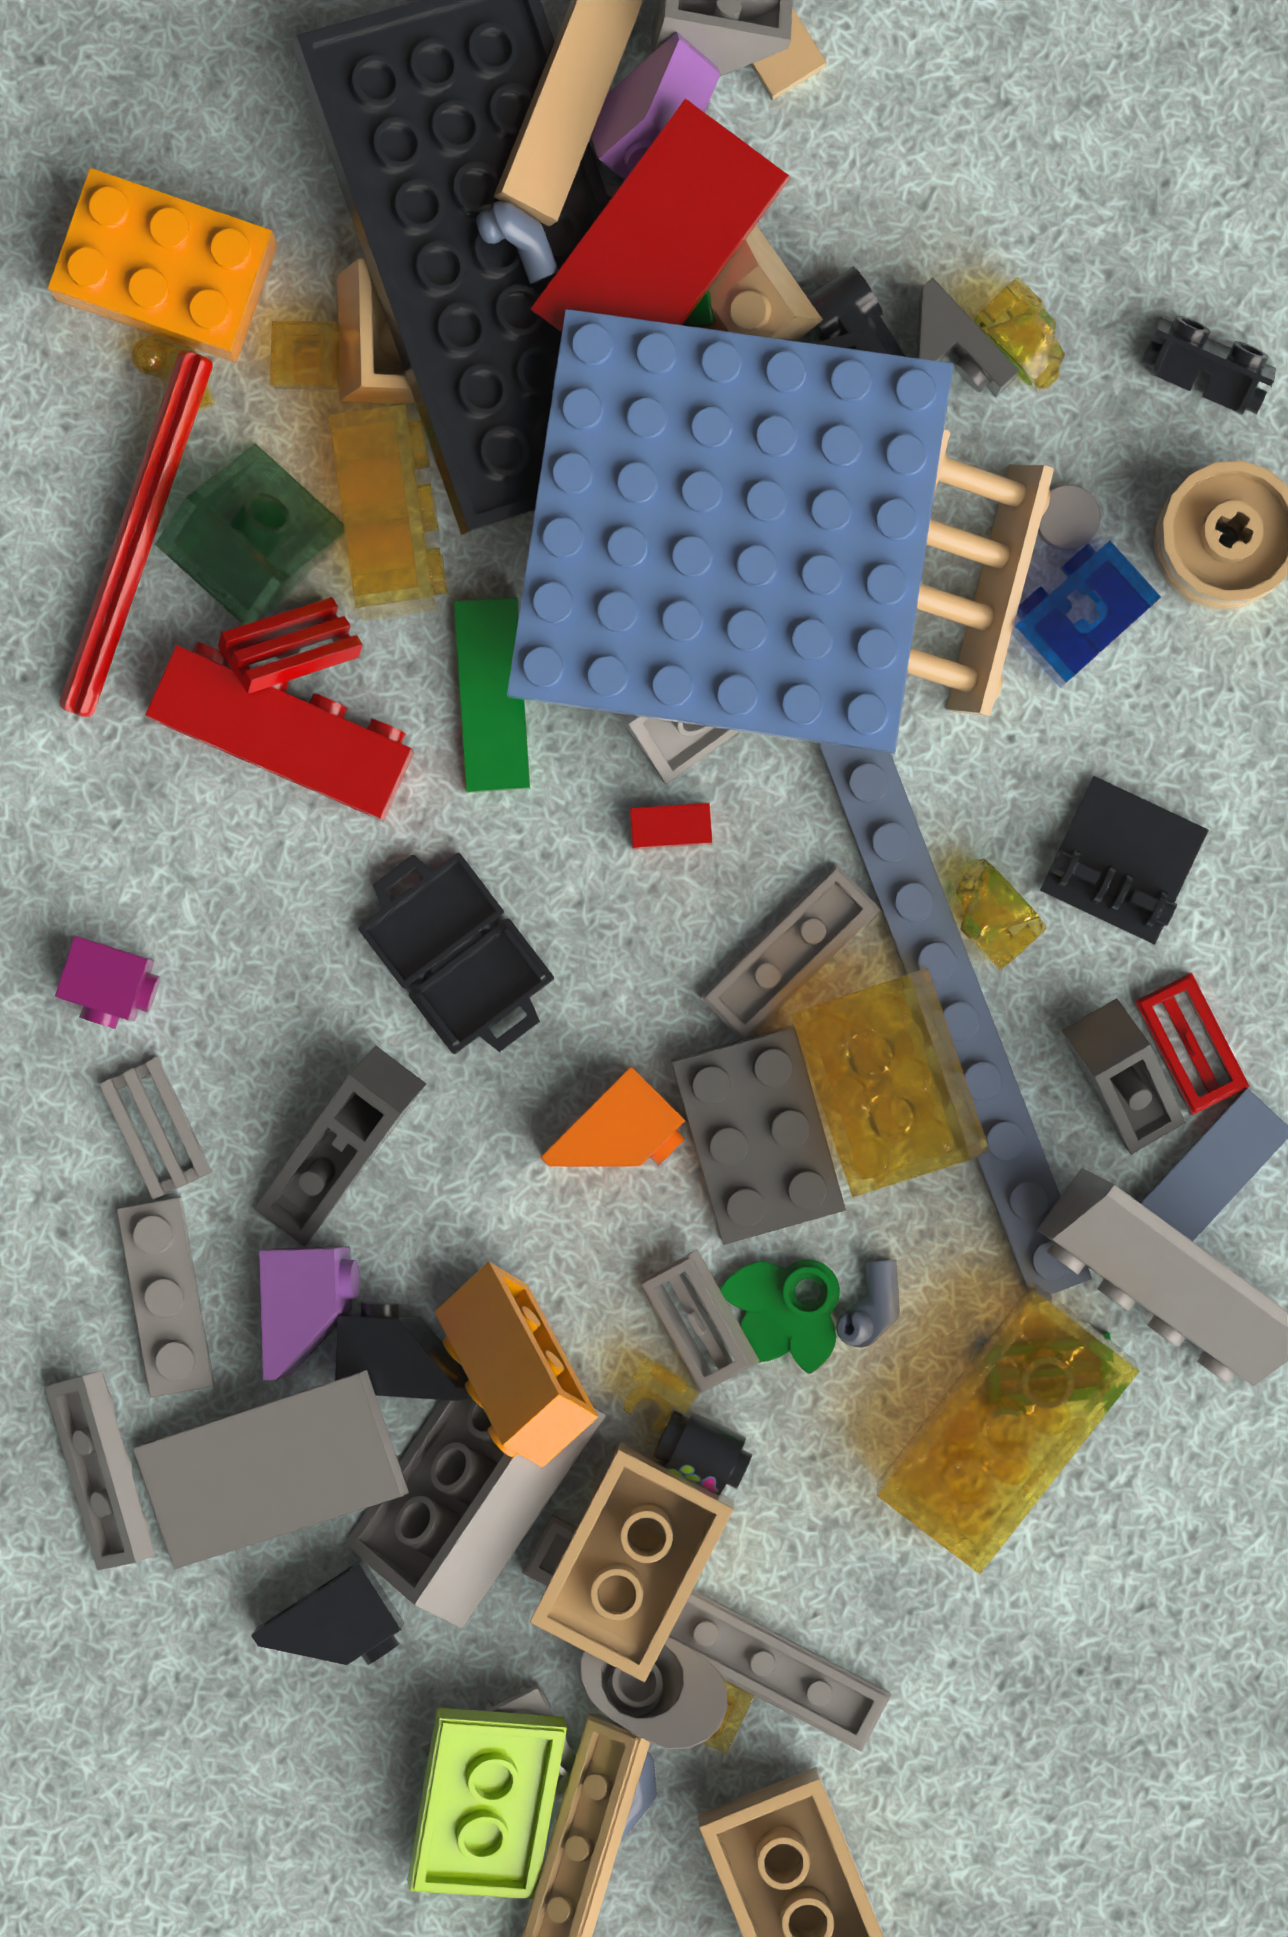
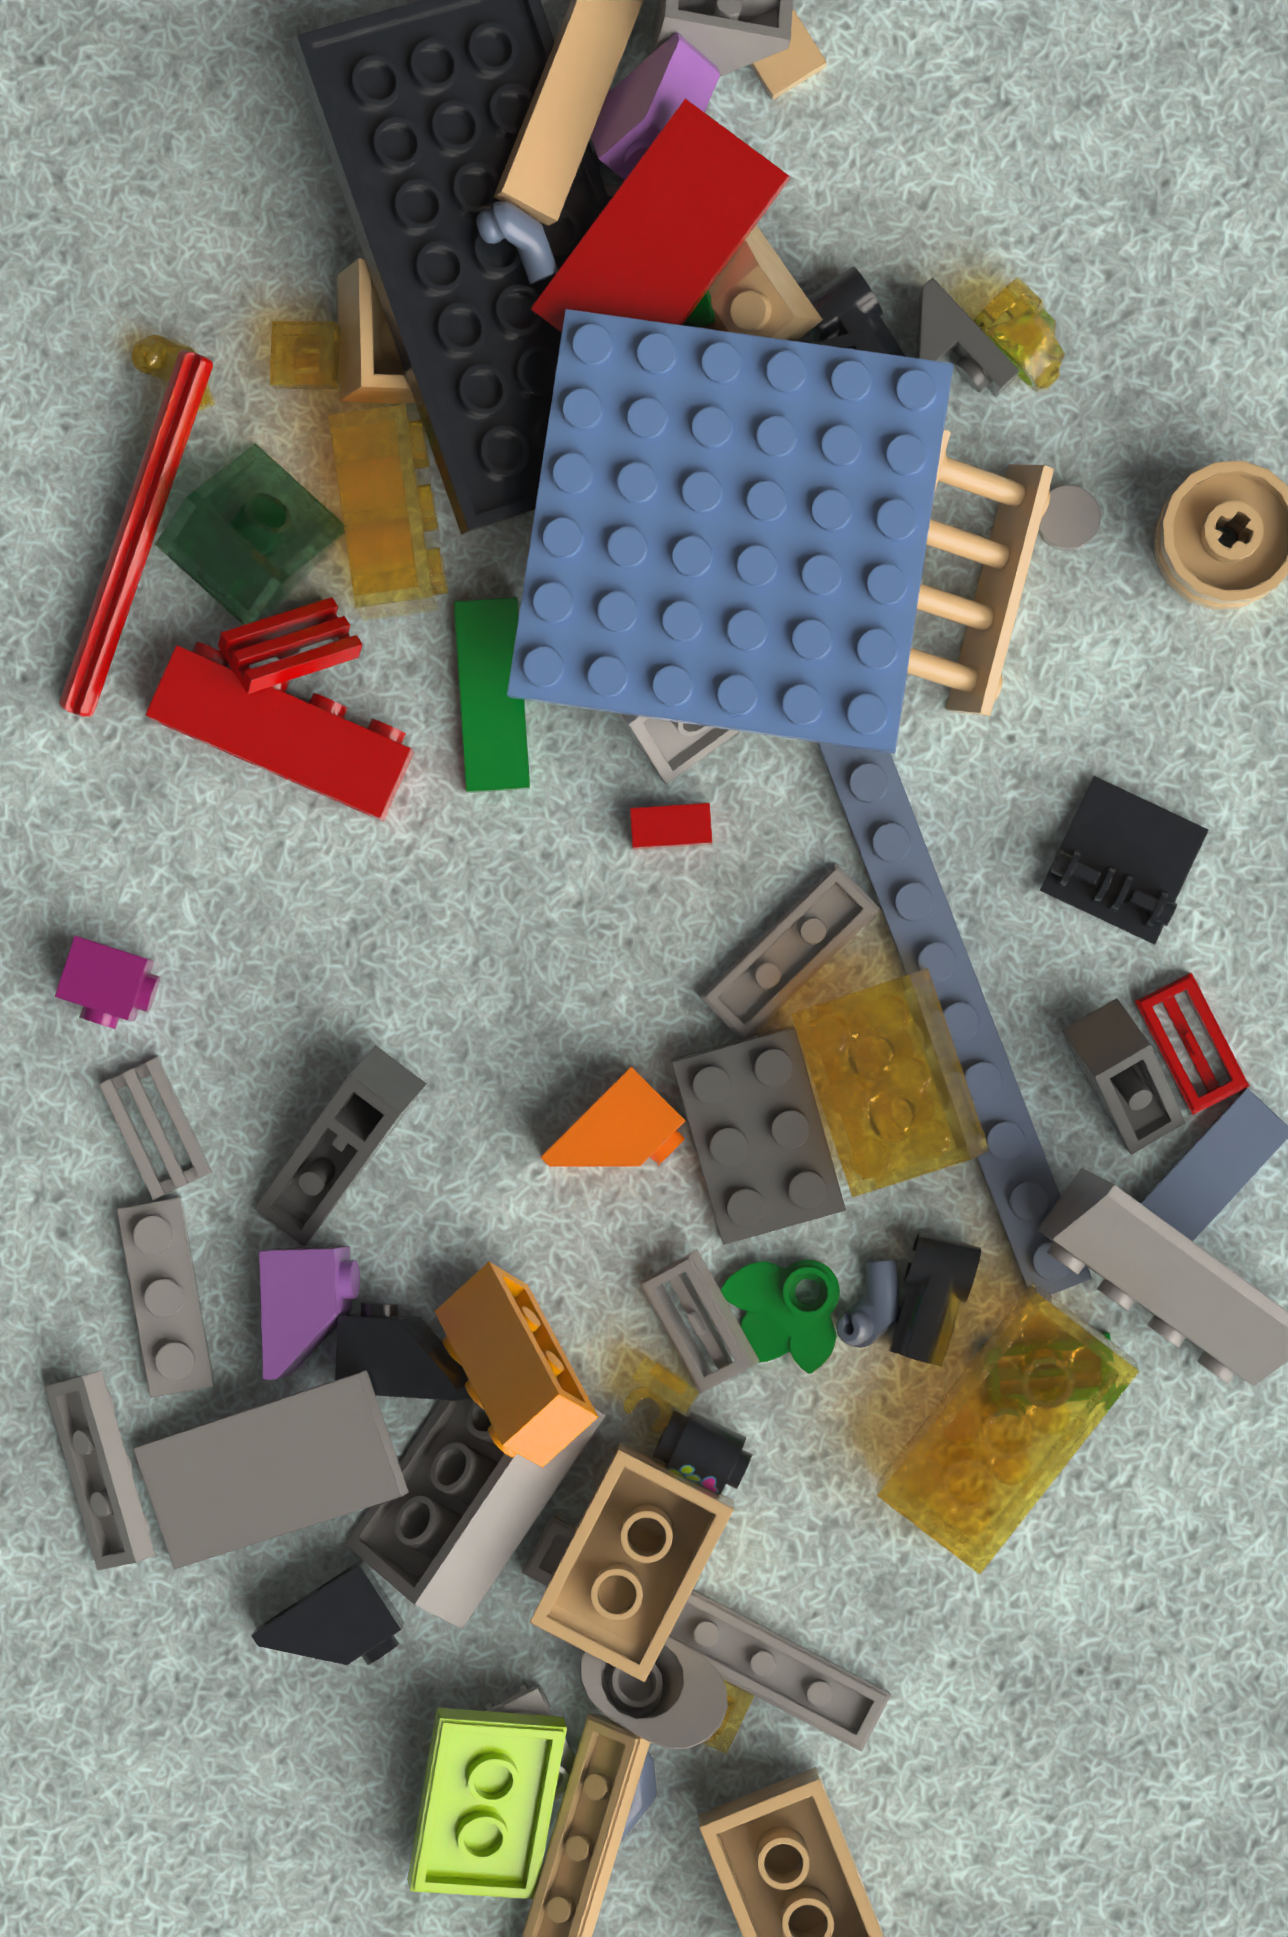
light orange brick [48,168,278,363] -> none
black piece [358,853,554,1054] -> none
clear yellow rock [954,858,1048,971] -> none
clear blue brick [1012,540,1161,688] -> none
black hinge [1140,315,1276,415] -> none
none -> black piece [888,1230,981,1367]

